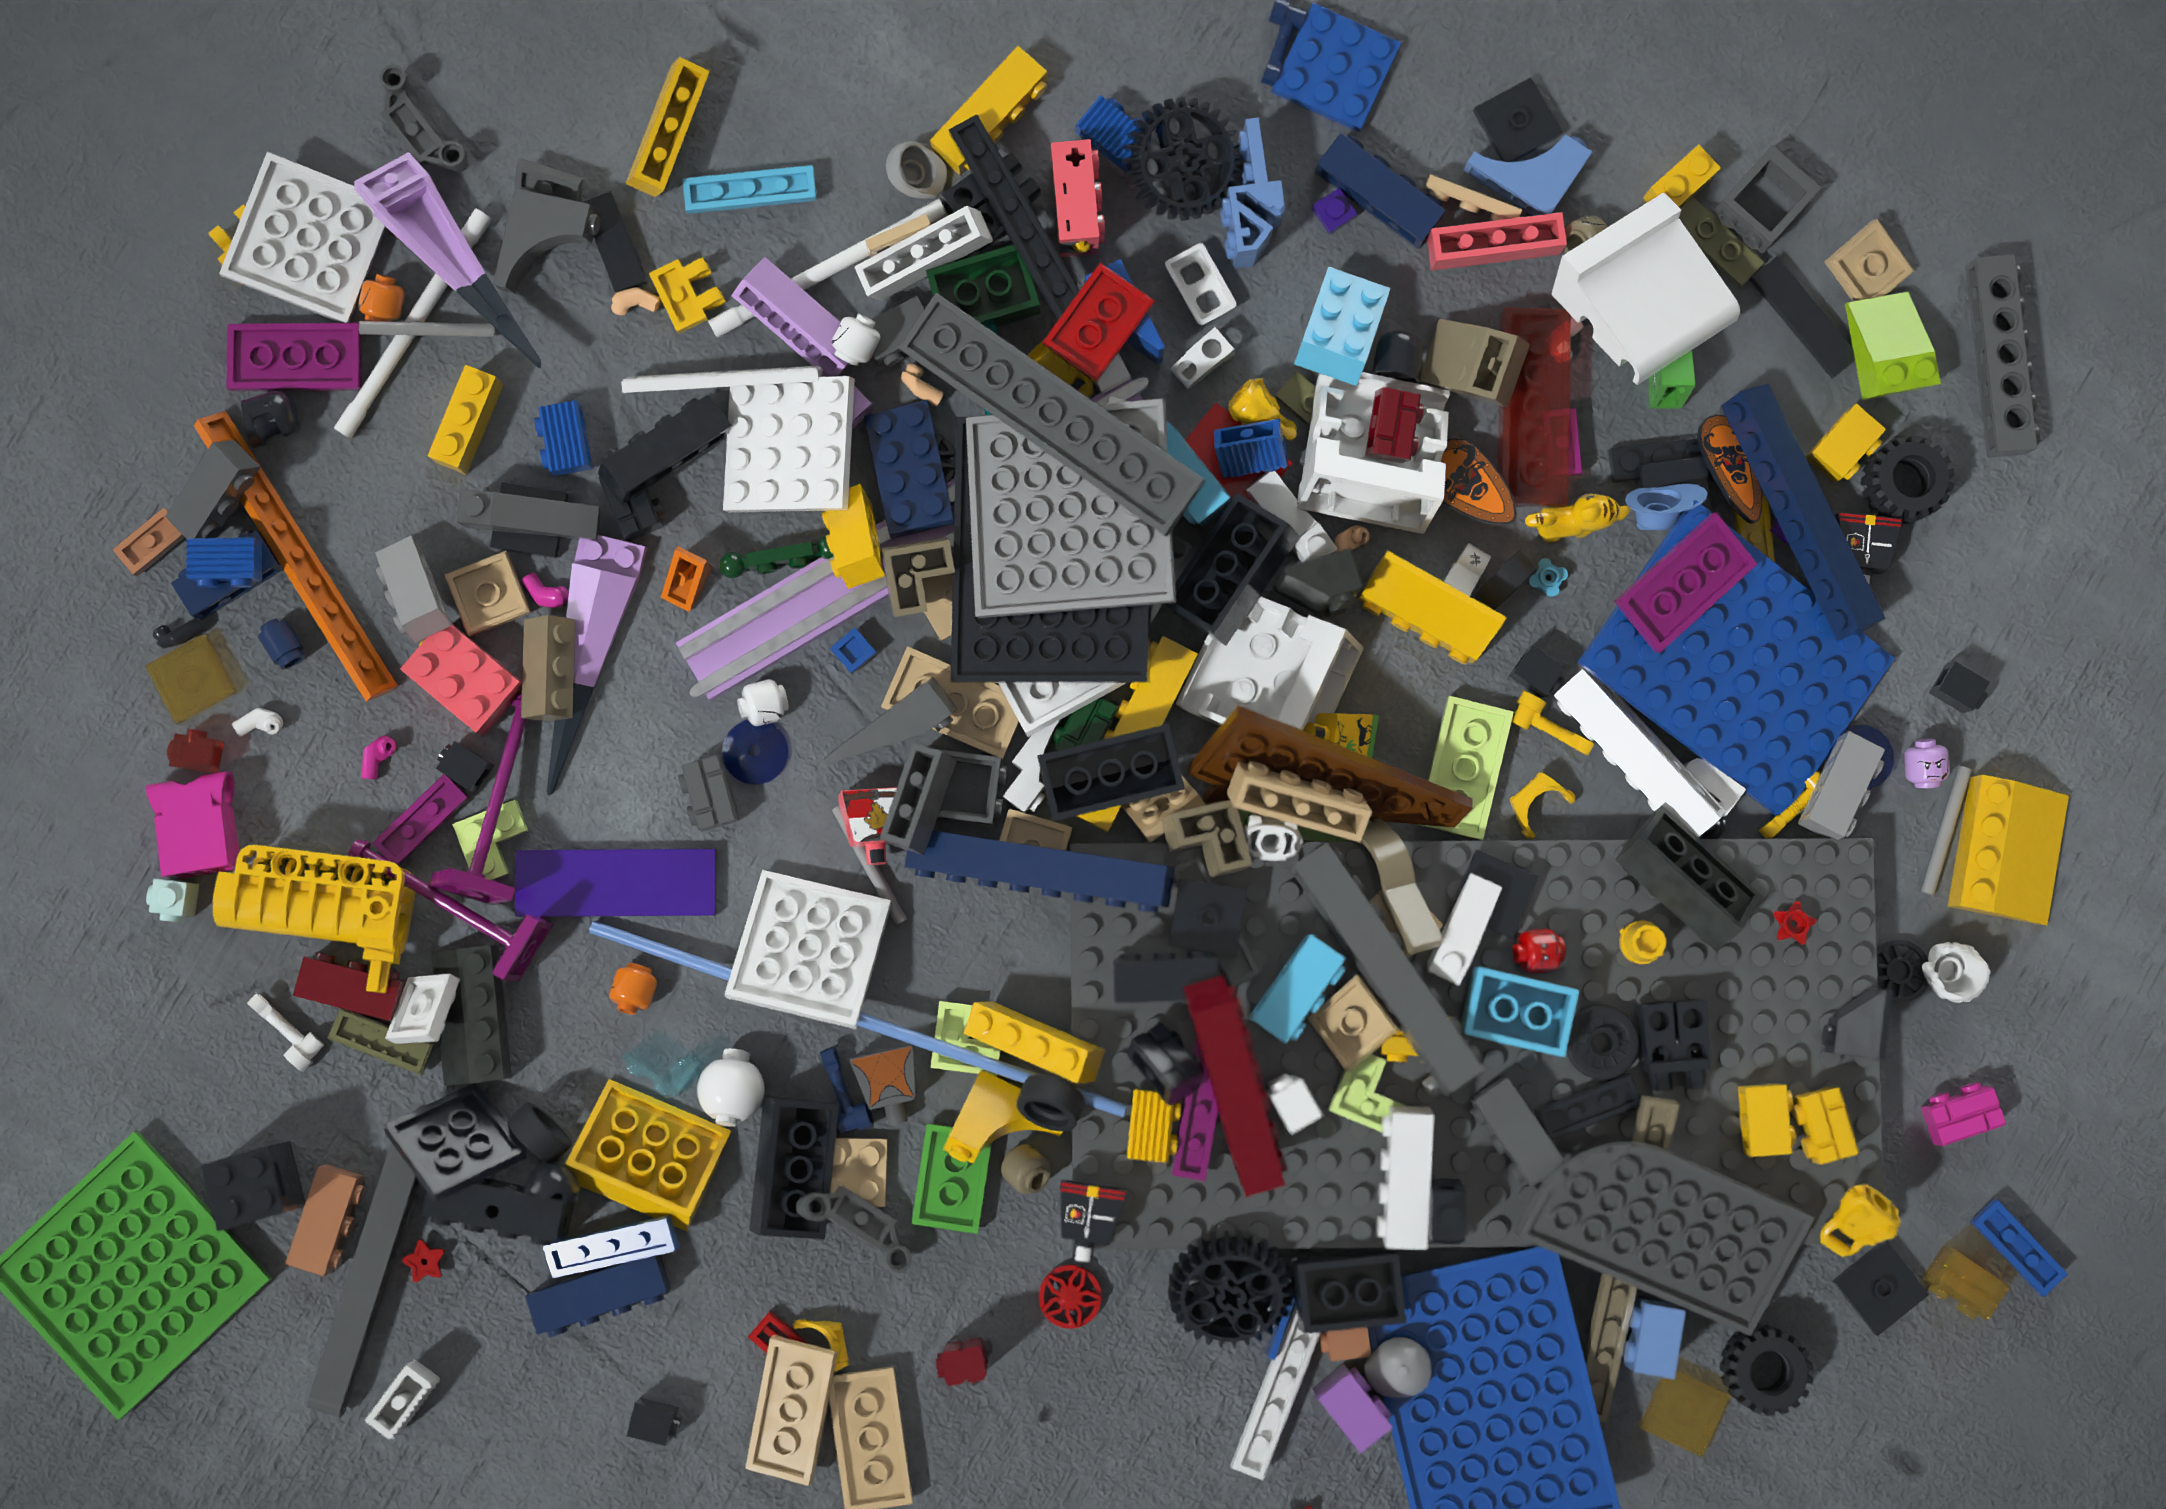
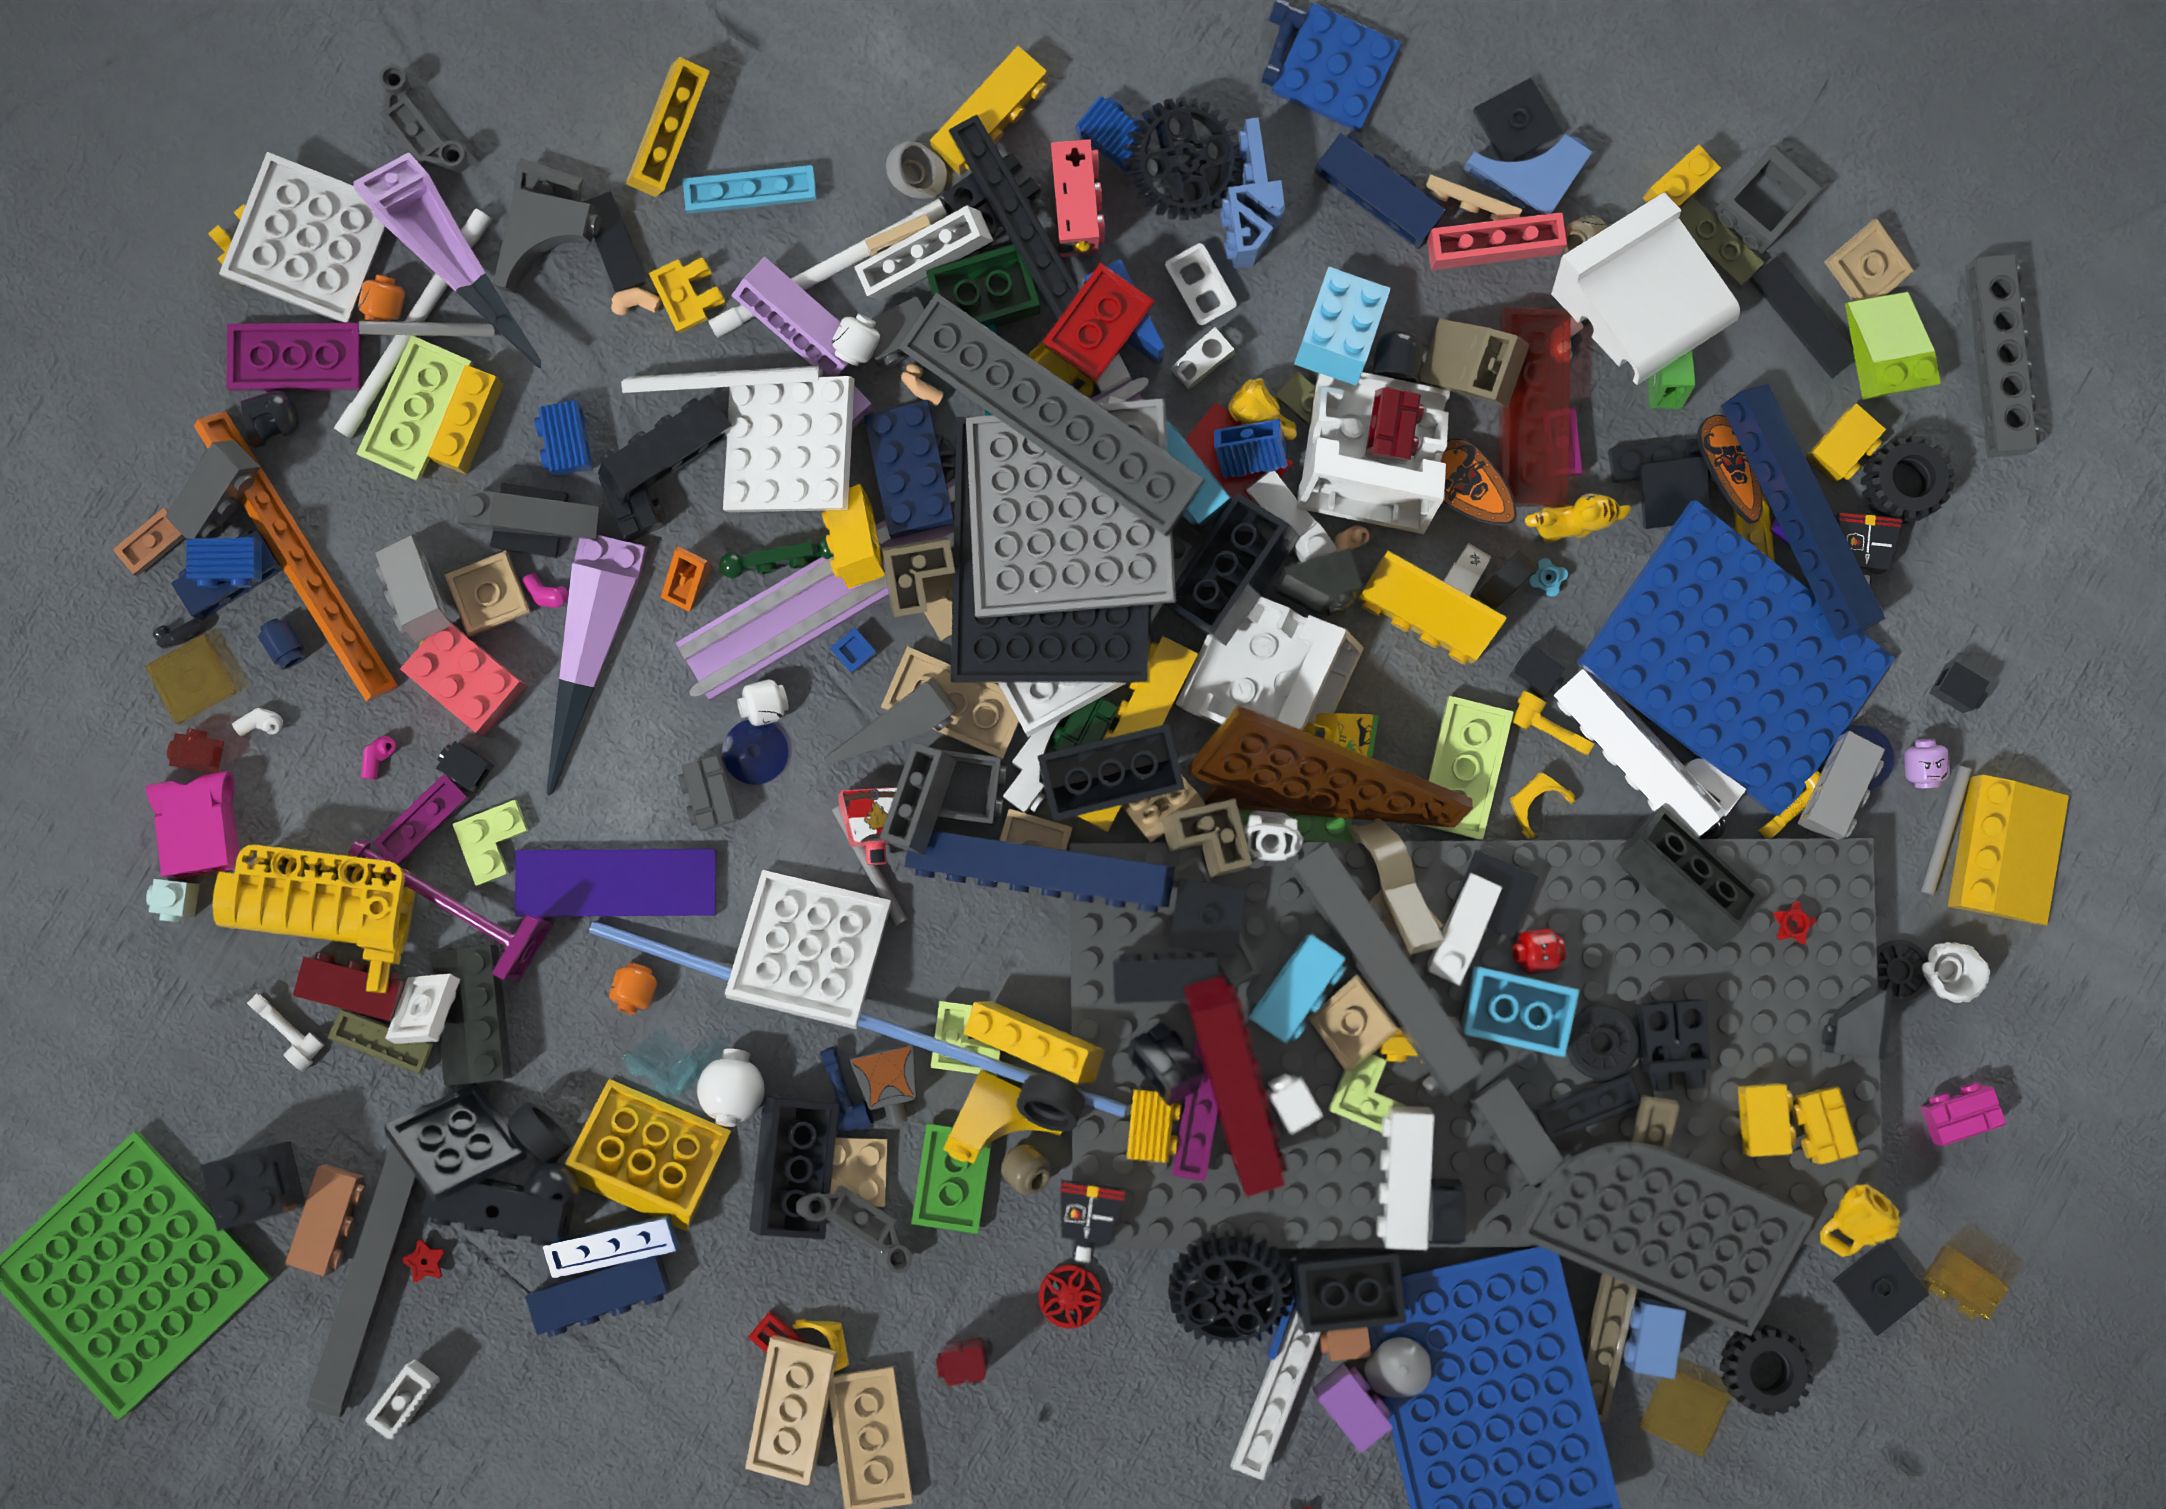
magenta tile [428,694,527,905] -> none
dark tan brick [521,615,575,721] -> none
black brick [626,1398,682,1446] -> none
tan brick [1227,762,1372,842] -> none
dark purple plate [1311,188,1357,235] -> none
magenta plate [1614,513,1757,653] -> none
yellow piece [1619,921,1666,964] -> none
medium blue piece [1625,484,1708,531] -> none
blue plate [1969,1199,2068,1297] -> none
none -> yellowish green plate [356,335,474,482]

